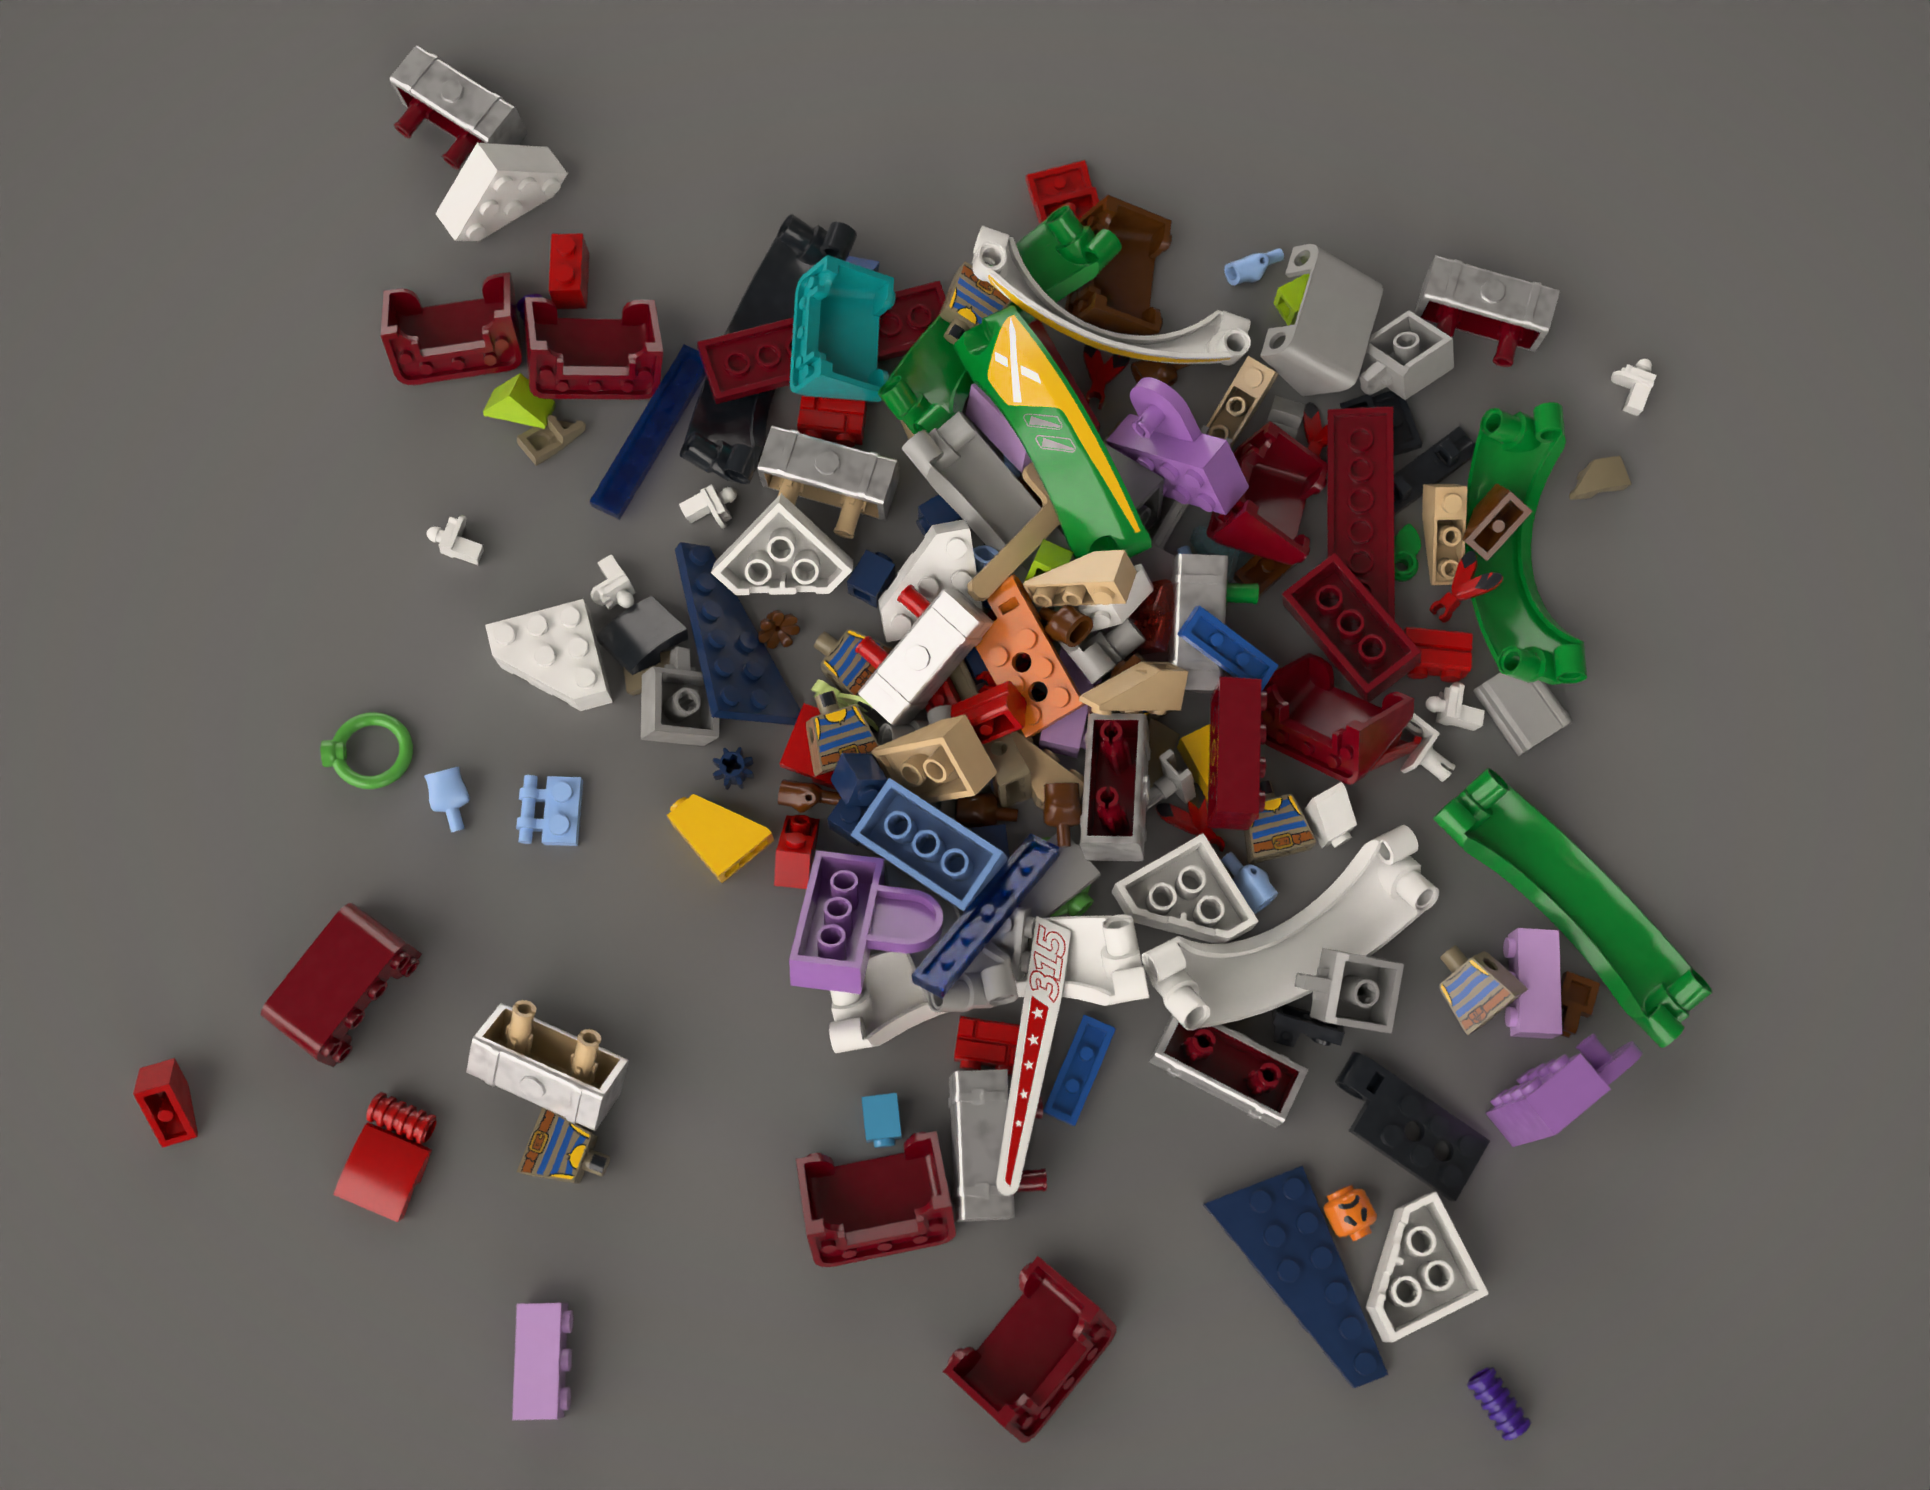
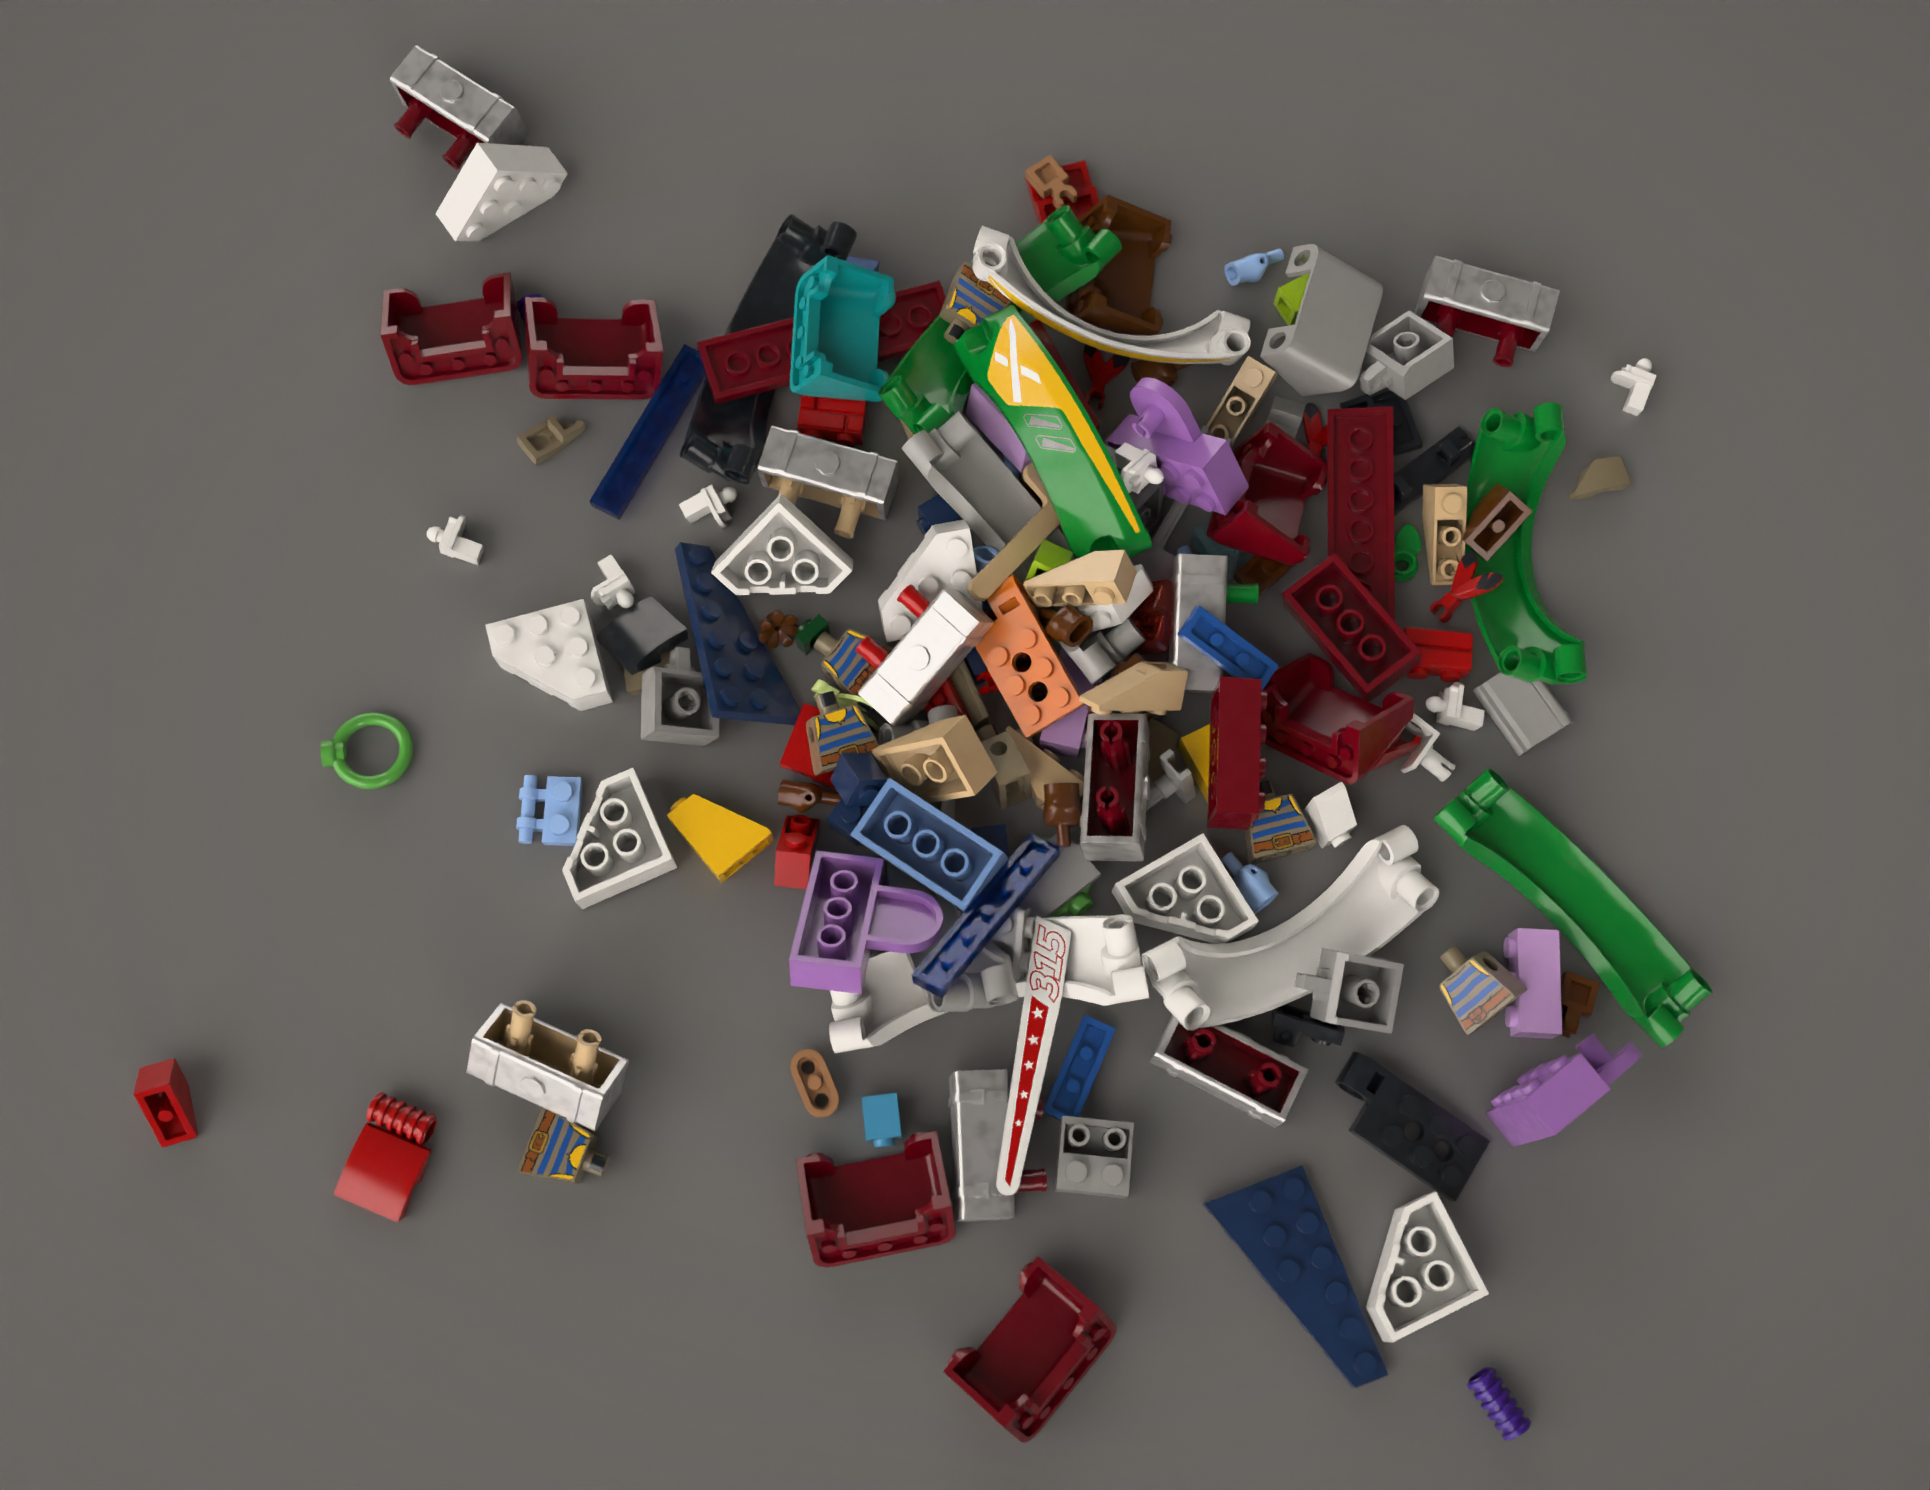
dark red windscreen [261,903,422,1067] -> none
light blue piece [424,767,470,832] -> none
lime slope [483,373,556,429] -> none
lavender brick [512,1303,573,1420] -> none
red brick [549,234,589,309] -> none
dark blue gear [713,747,754,790] -> none
dark blue brick [847,549,896,608] -> none
red brick [950,681,1027,745] -> none
red brick [954,1016,1020,1076] -> none
reddish brown piece [955,793,1018,829] -> none
red piece [1156,782,1225,852] -> none
orange head [1324,1184,1377,1241] -> none
none -> white brick [562,768,677,909]
none -> medium nougat plate [790,1049,840,1118]
none -> dark green plate [795,614,830,655]
none -> medium nougat plate [1025,154,1077,209]
none -> light grey slope [1054,1116,1134,1198]
none -> white piece [1114,442,1164,494]

